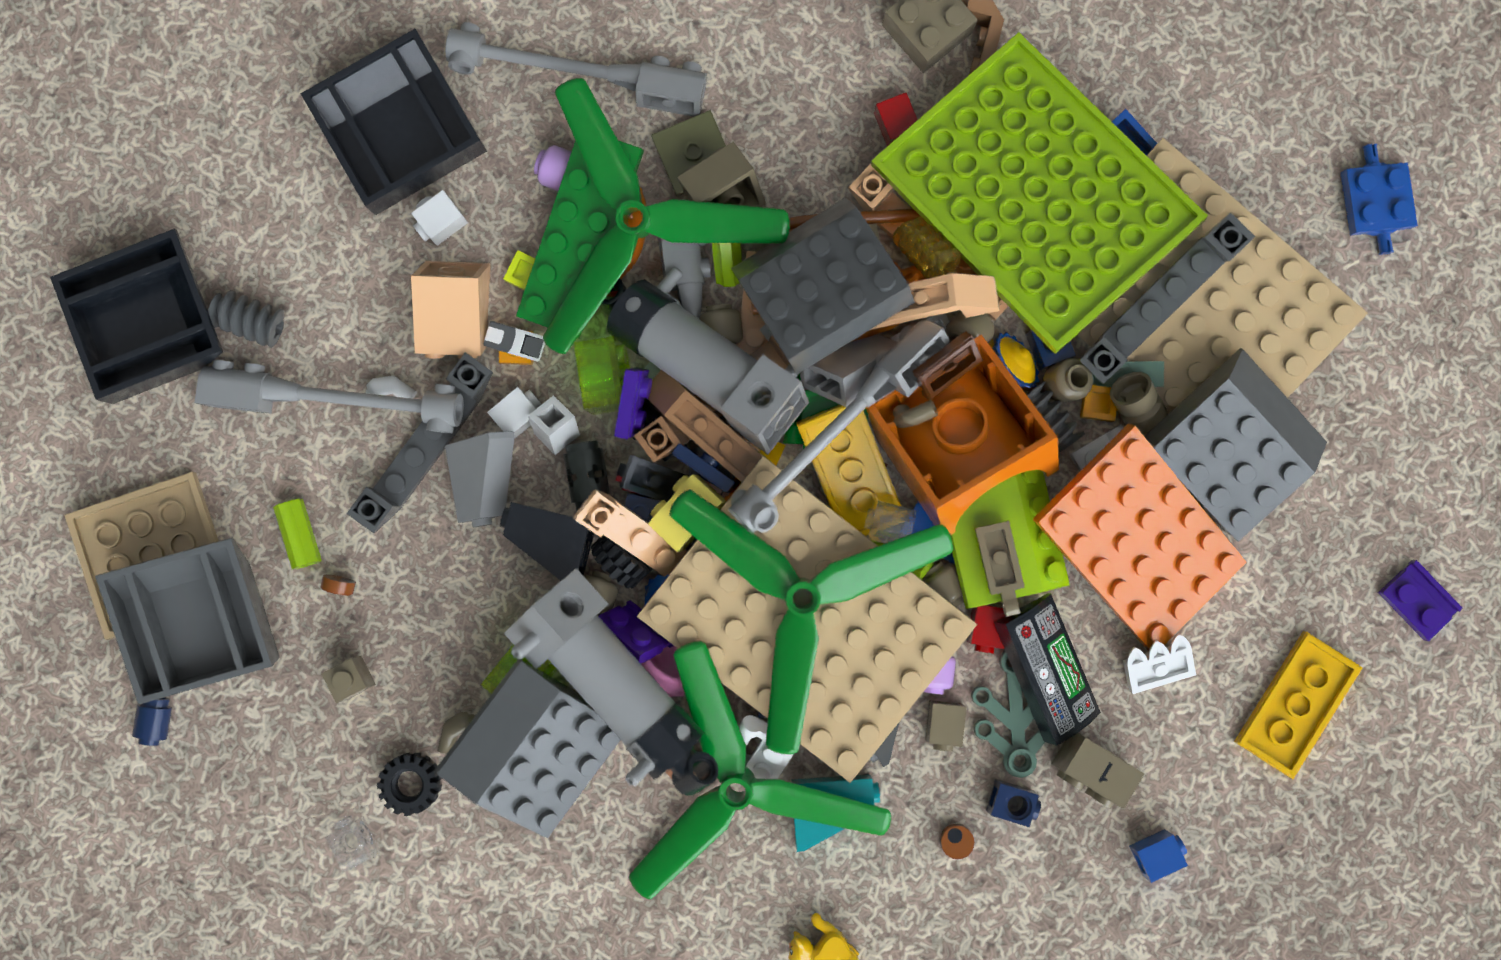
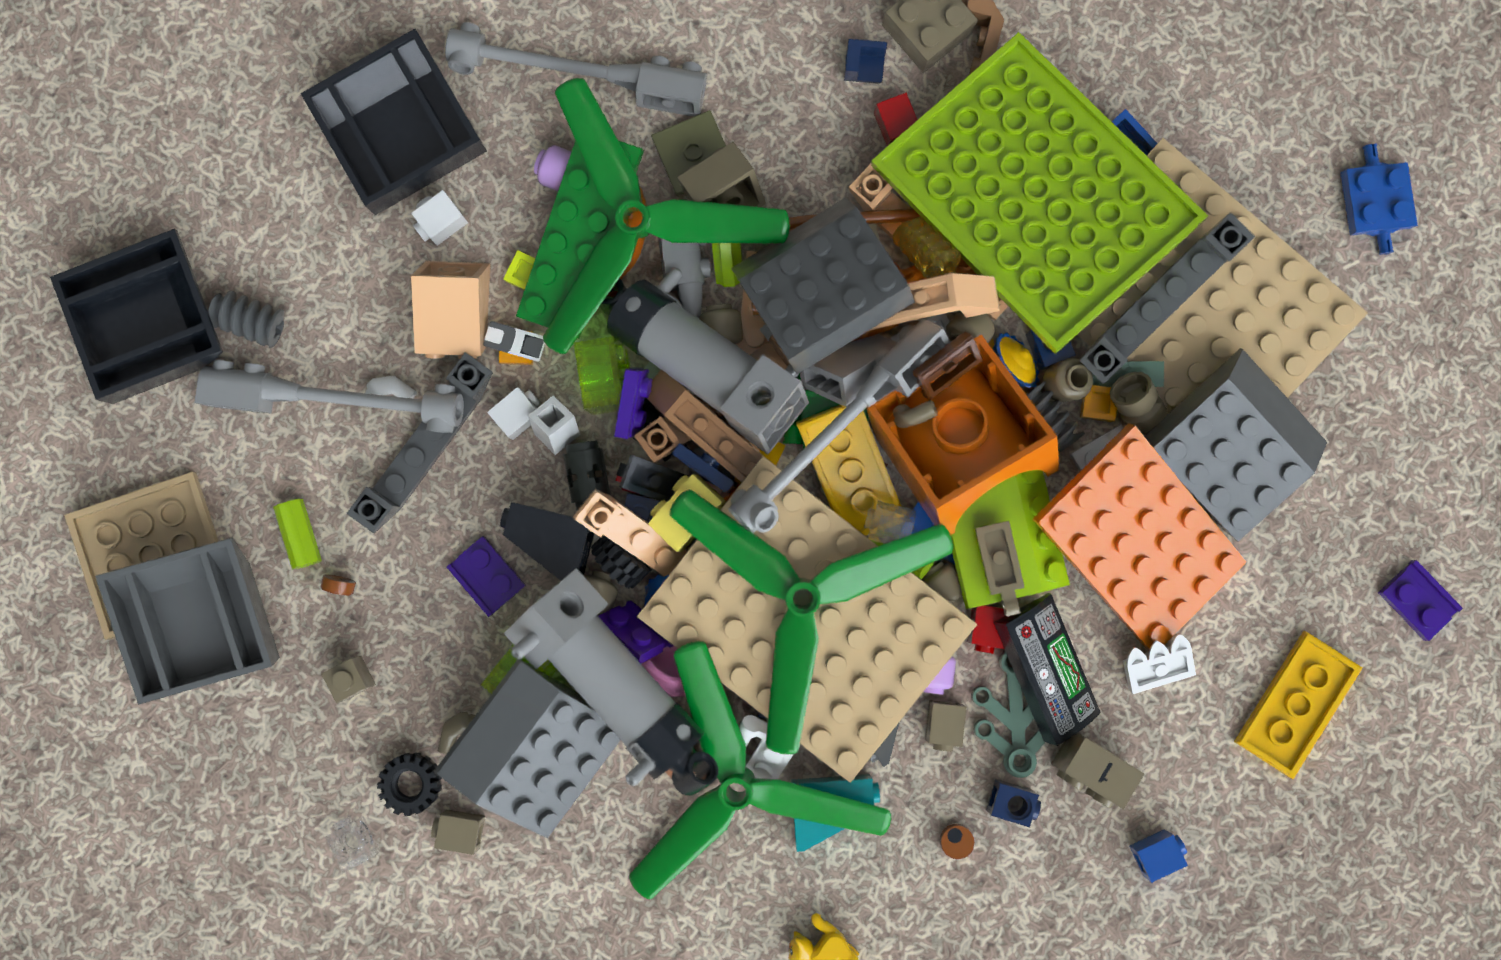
dark blue brick [132,697,172,746] -> none
light grey slope [445,431,515,528] -> none
none -> dark tan brick [431,809,485,855]
none -> dark purple plate [446,536,527,617]
none -> dark blue panel [844,39,887,84]

